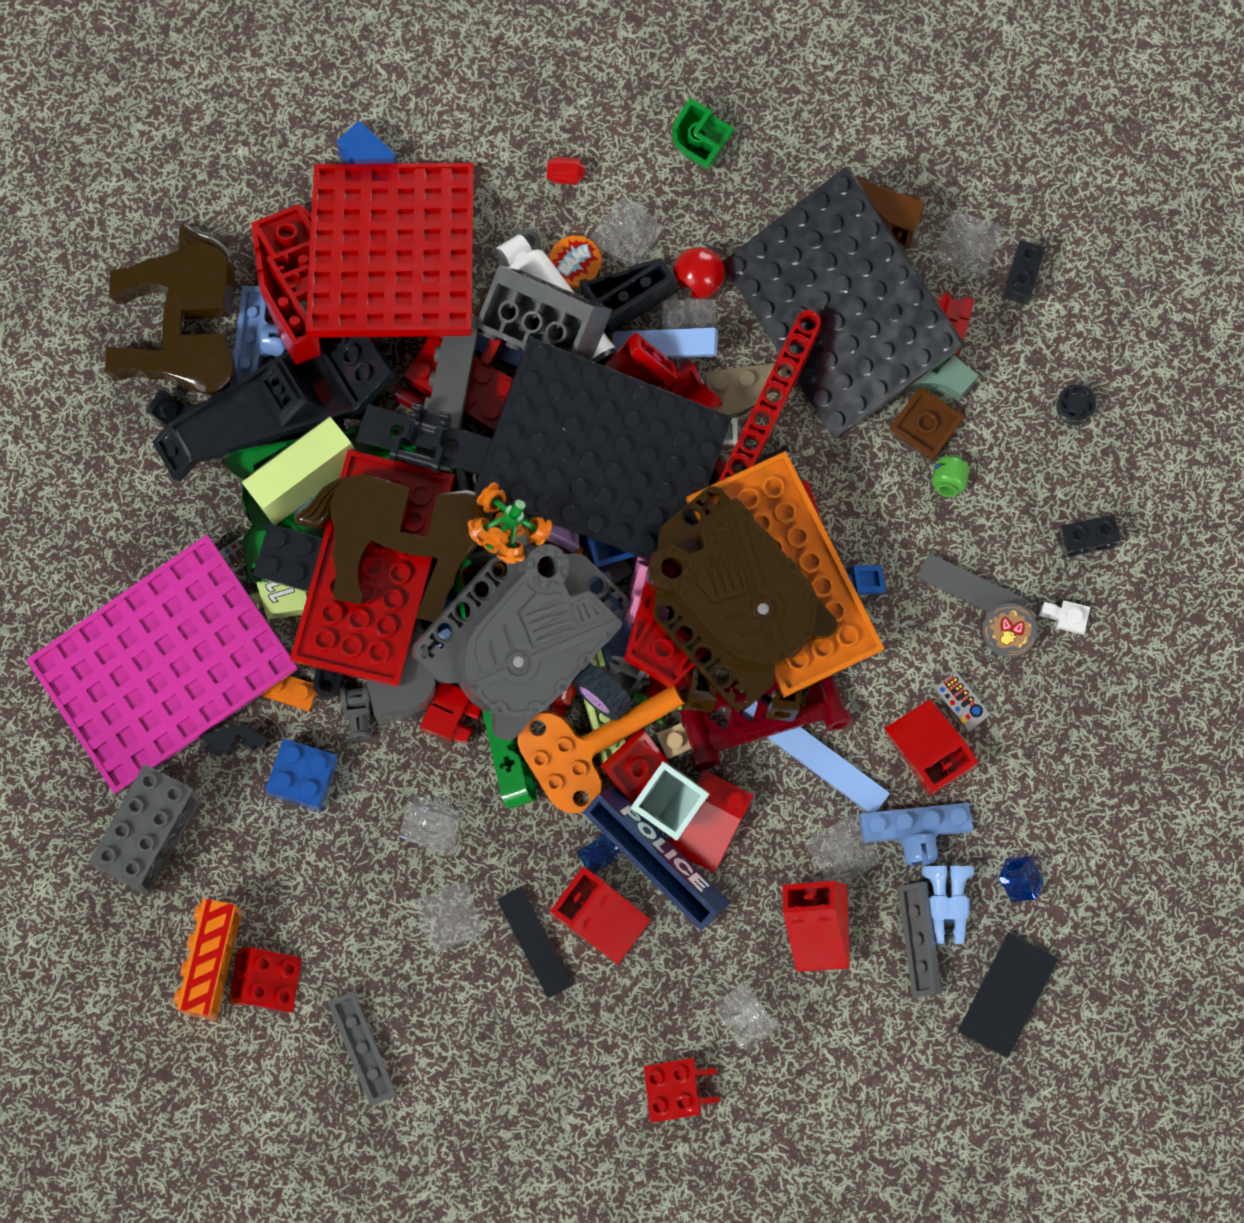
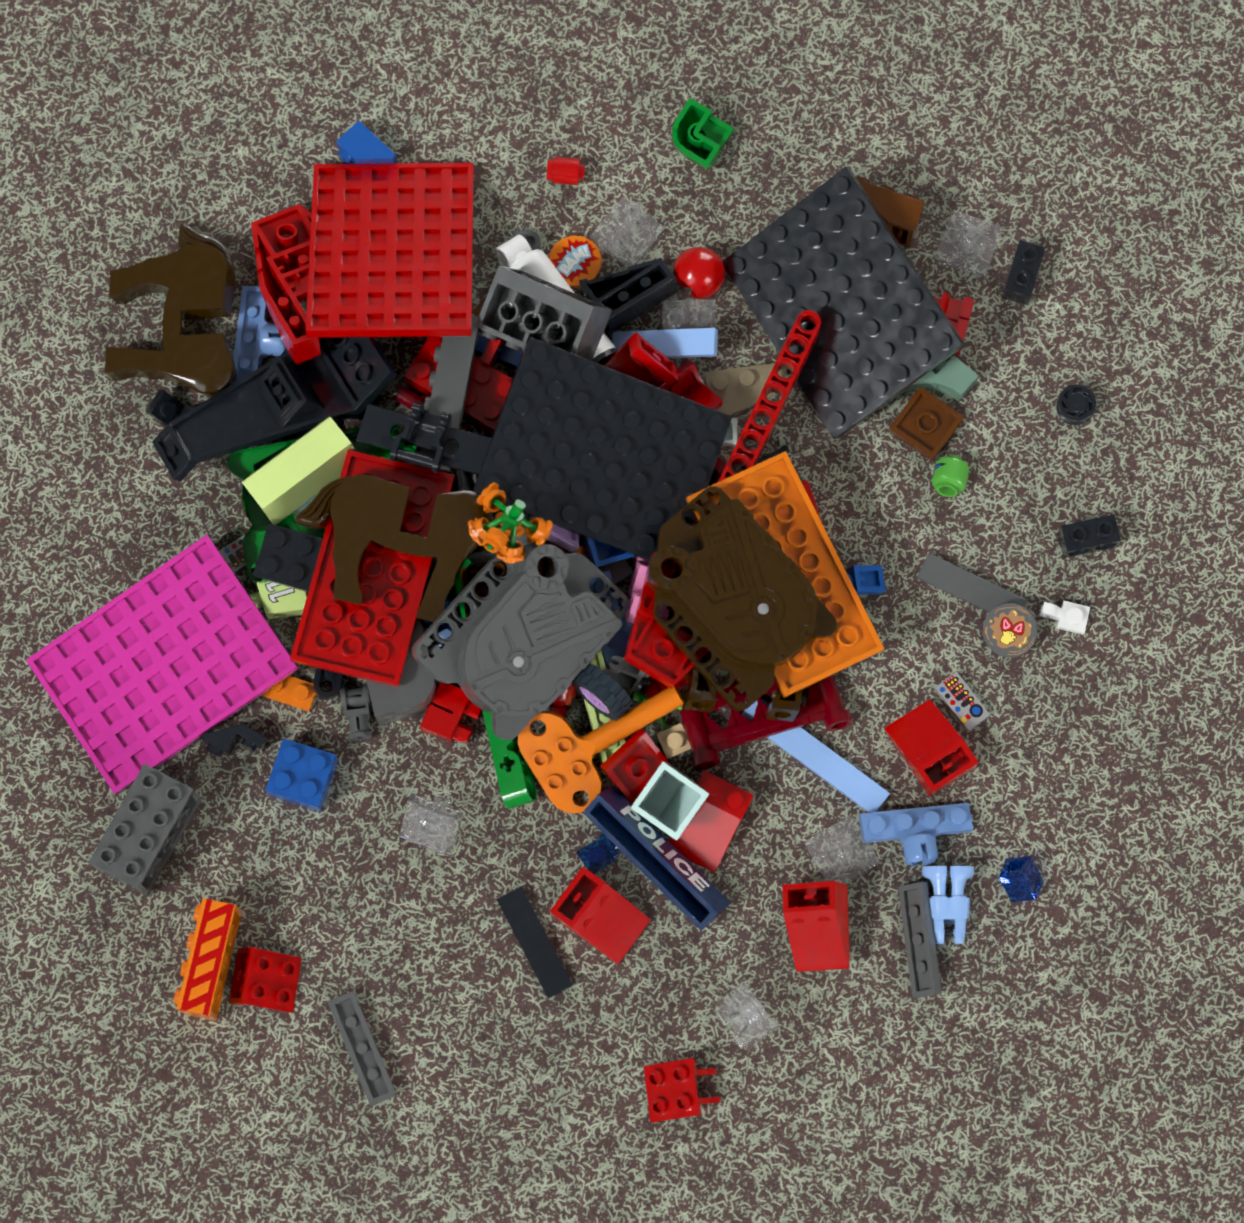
clear plate [414,881,485,954] -> none
black tile [957,932,1058,1059] -> none

